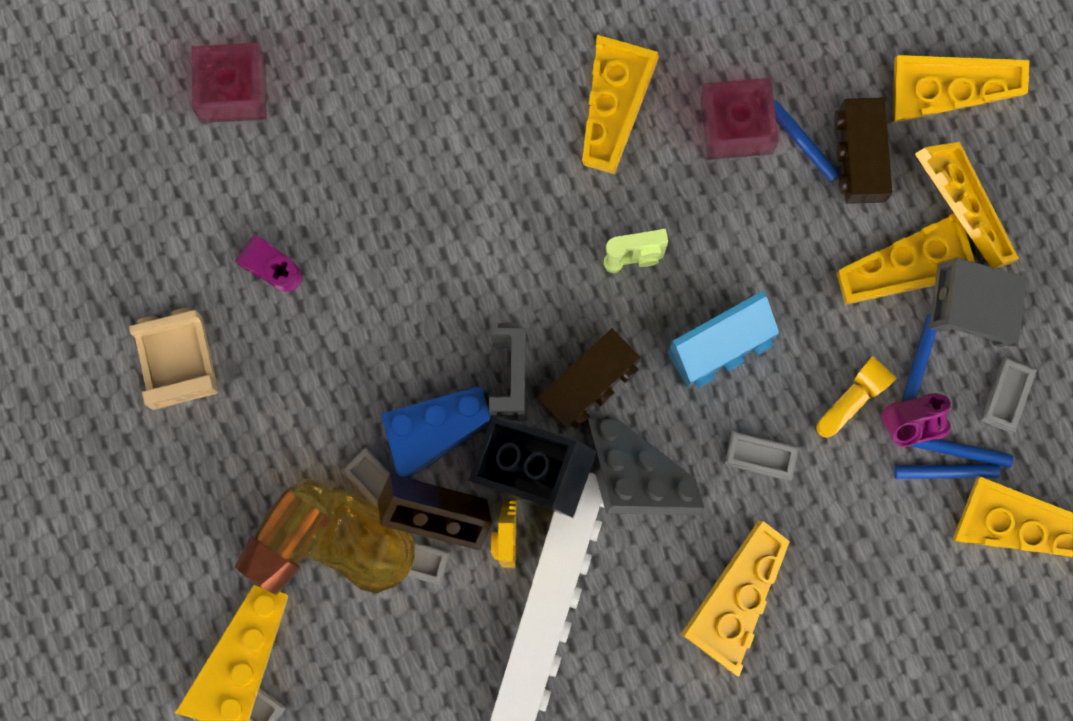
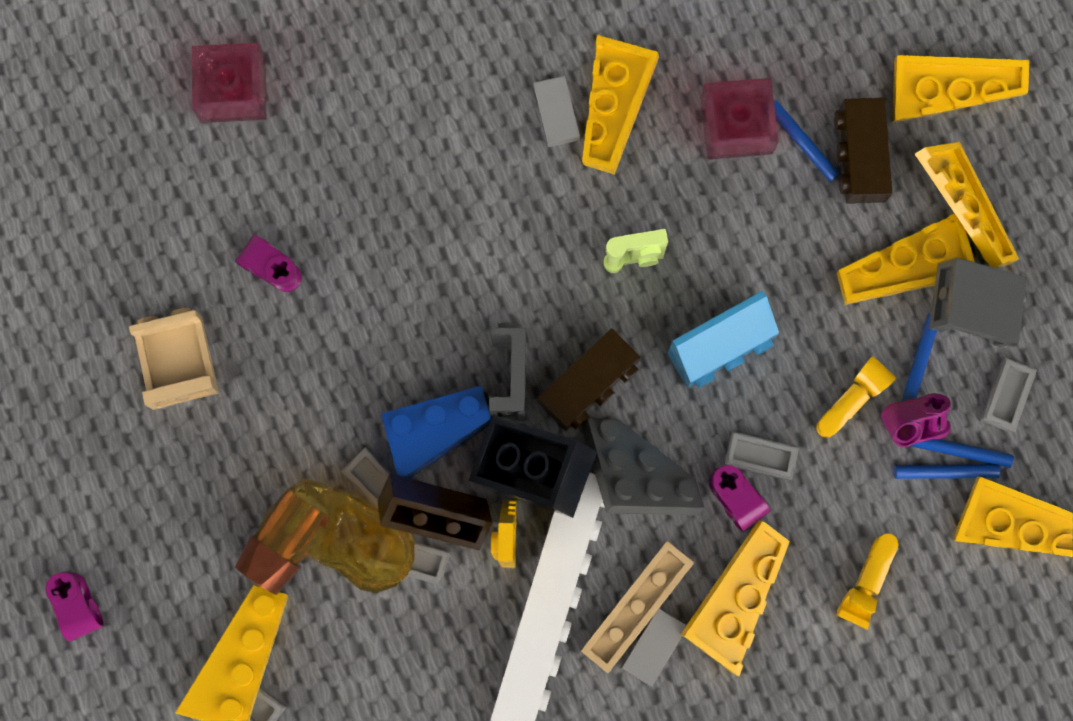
none -> magenta piece [45,572,104,642]
none -> light grey tile [533,76,580,147]
none -> tan plate [580,541,694,673]
none -> light grey tile [622,609,686,687]
none -> magenta piece [709,465,771,532]
none -> yellow piece [837,533,899,630]

